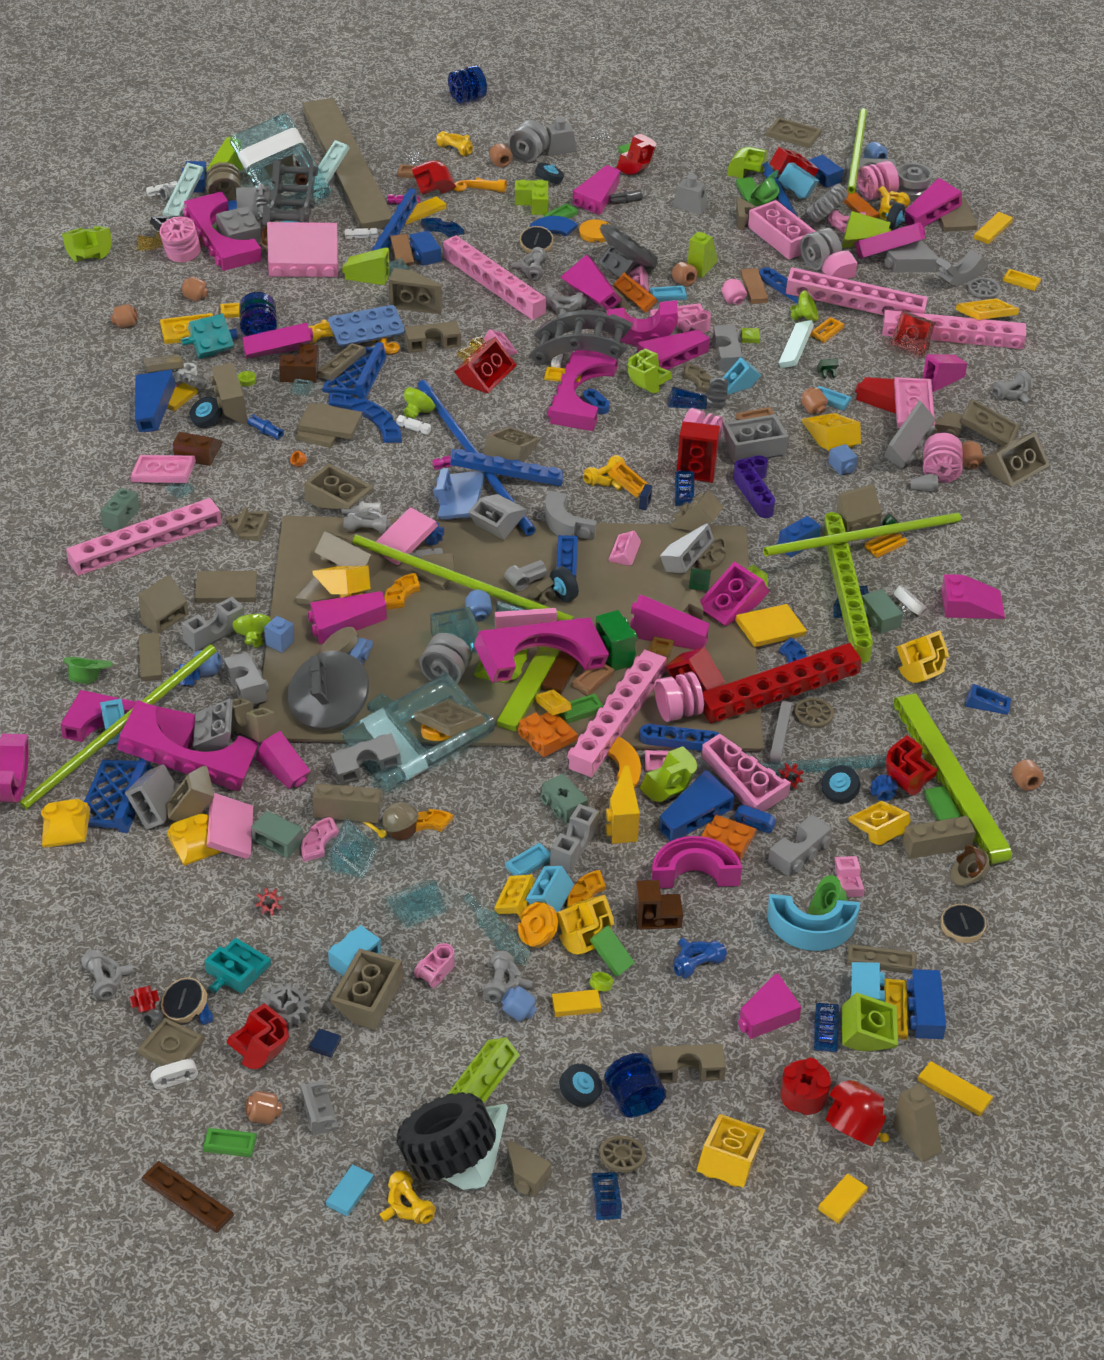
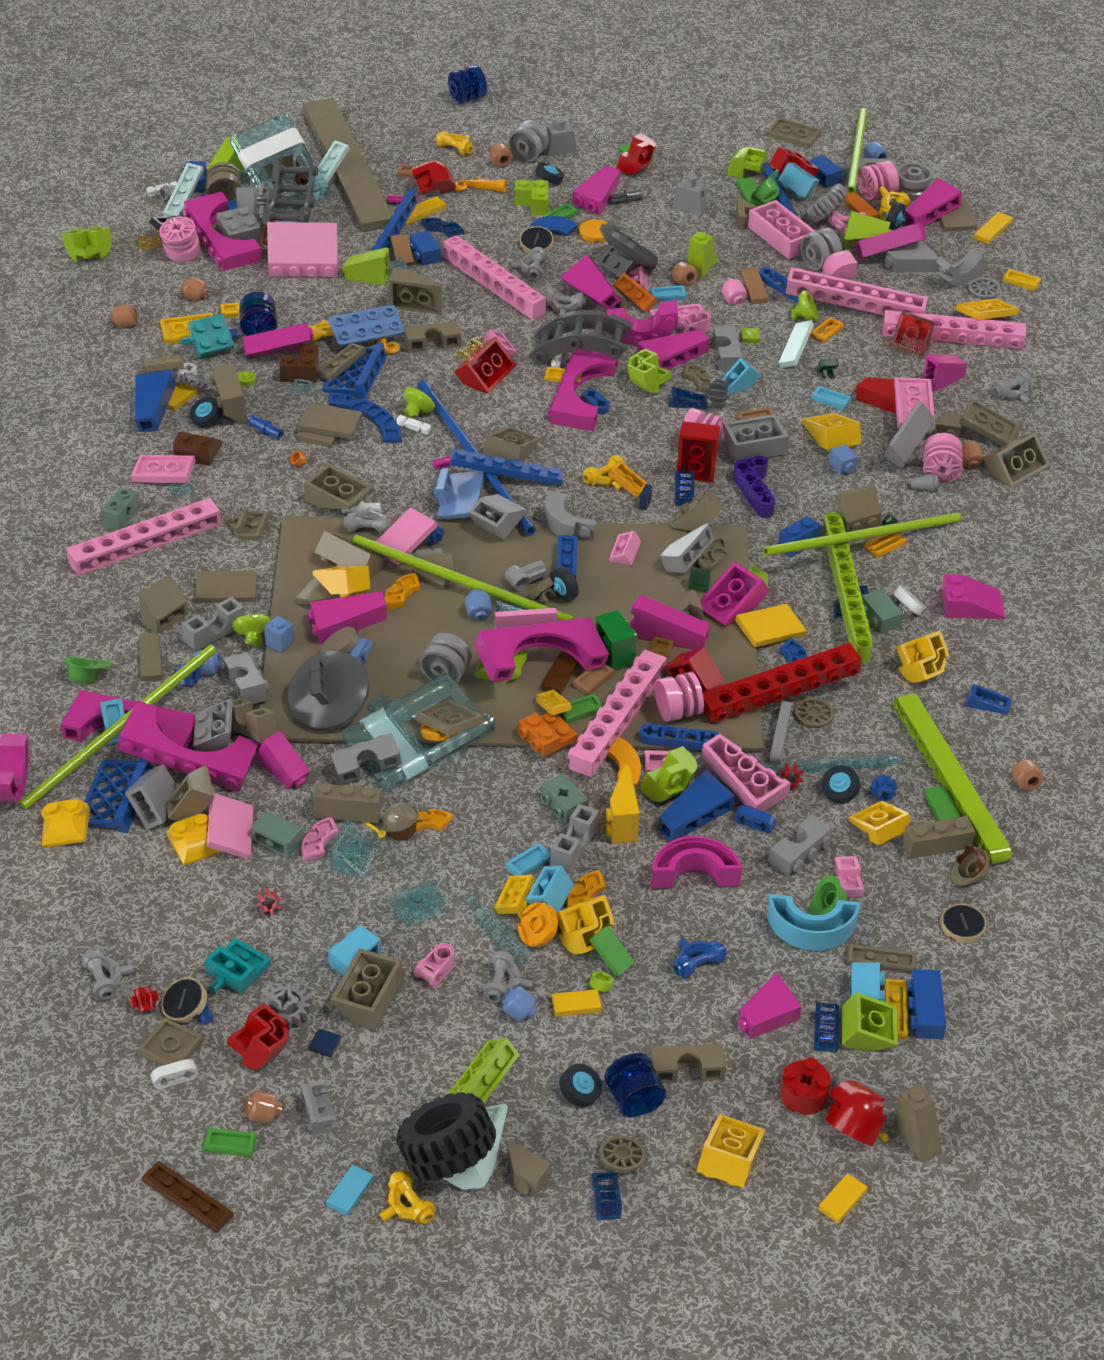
dark grey hinge [143,1009,163,1030] -> none
white axle [345,228,378,239] -> none
clear light blue brick [430,607,479,653] -> none
lime tile [497,647,561,732] -> none
reddish brown brick [634,880,683,930] -> none
orange plate [701,815,756,862] -> none
nougat head [801,387,828,415] -> none
red brick [886,735,937,796] -> none
yellow tile [917,1061,993,1116] -> none

